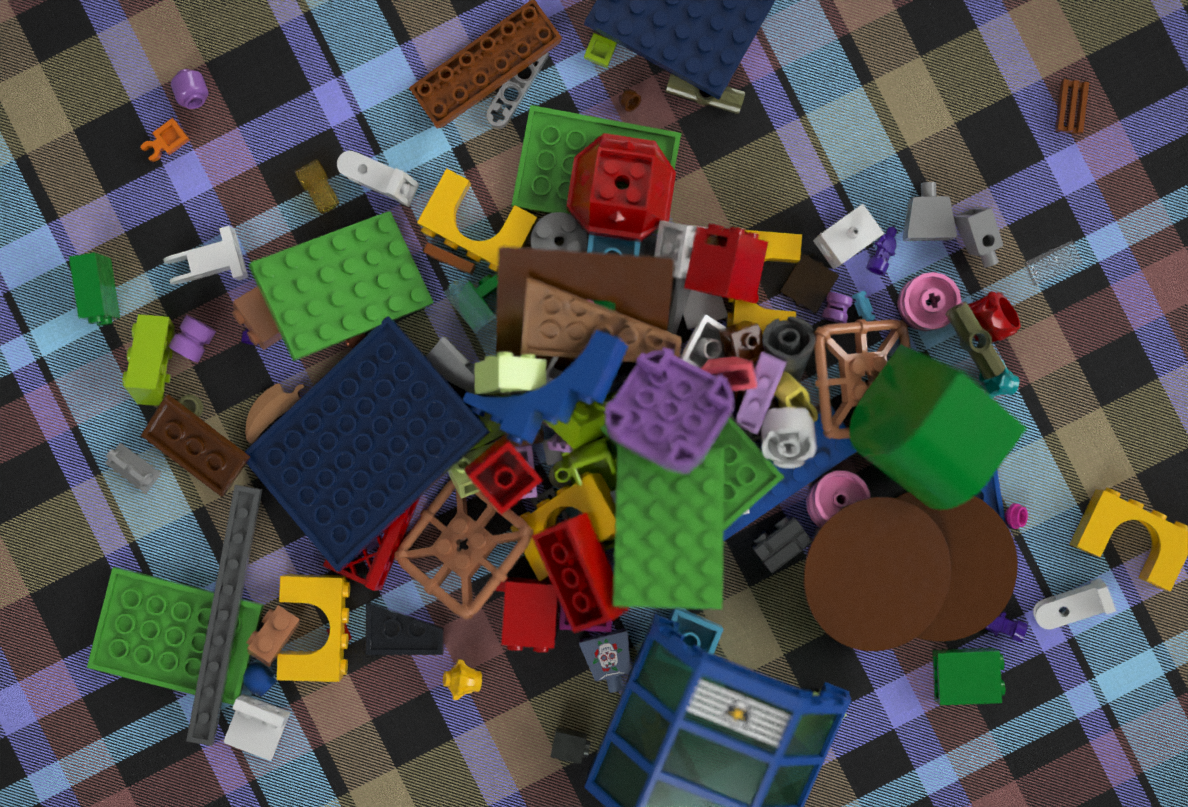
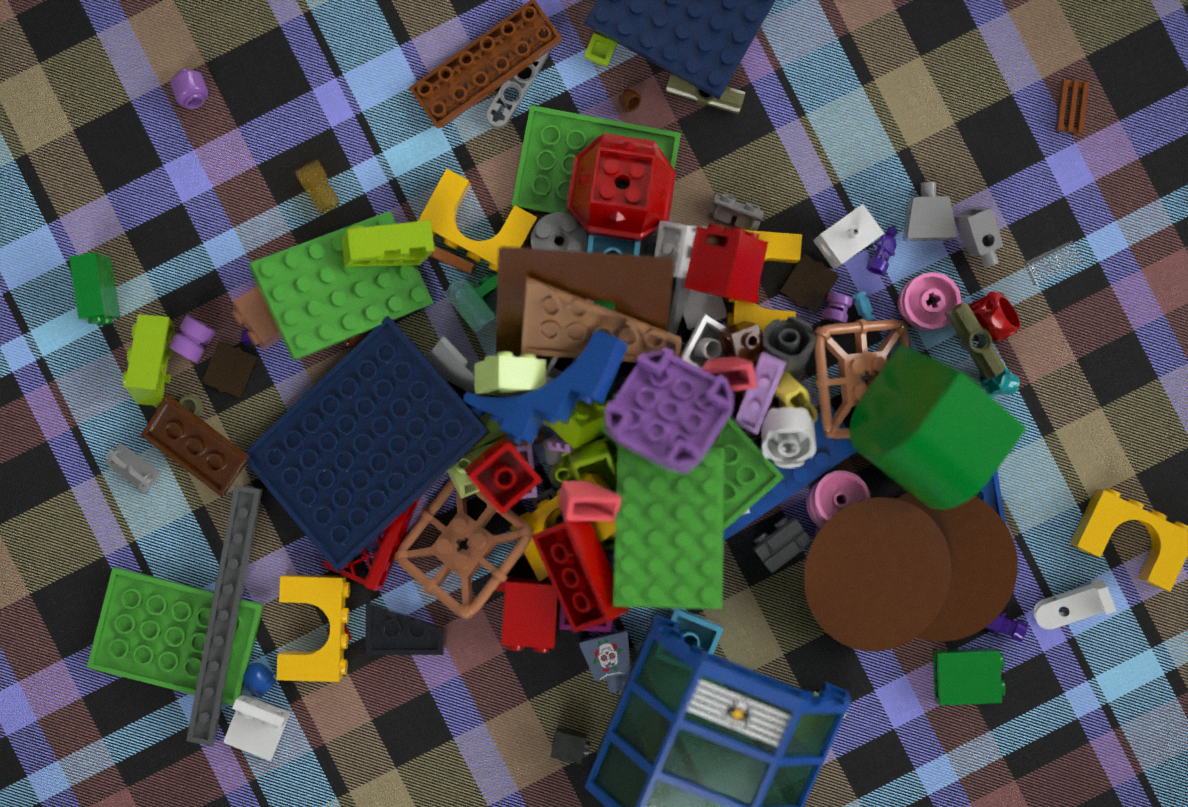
orange plate [140,118,190,162] -> none
white piece [163,226,249,285] -> none
medium nougat piece [245,383,306,444] -> none
nougat brick [247,605,300,667] -> none
white piece [337,151,420,207] -> none
yellow rock [442,659,482,700] -> none
dark pink plate [1005,503,1028,529] -> none
none -> dark brown piece [202,341,259,398]
none -> lime wedge [341,220,435,267]
none -> coral slope [558,481,622,521]
none -> light grey hinge [709,194,764,231]

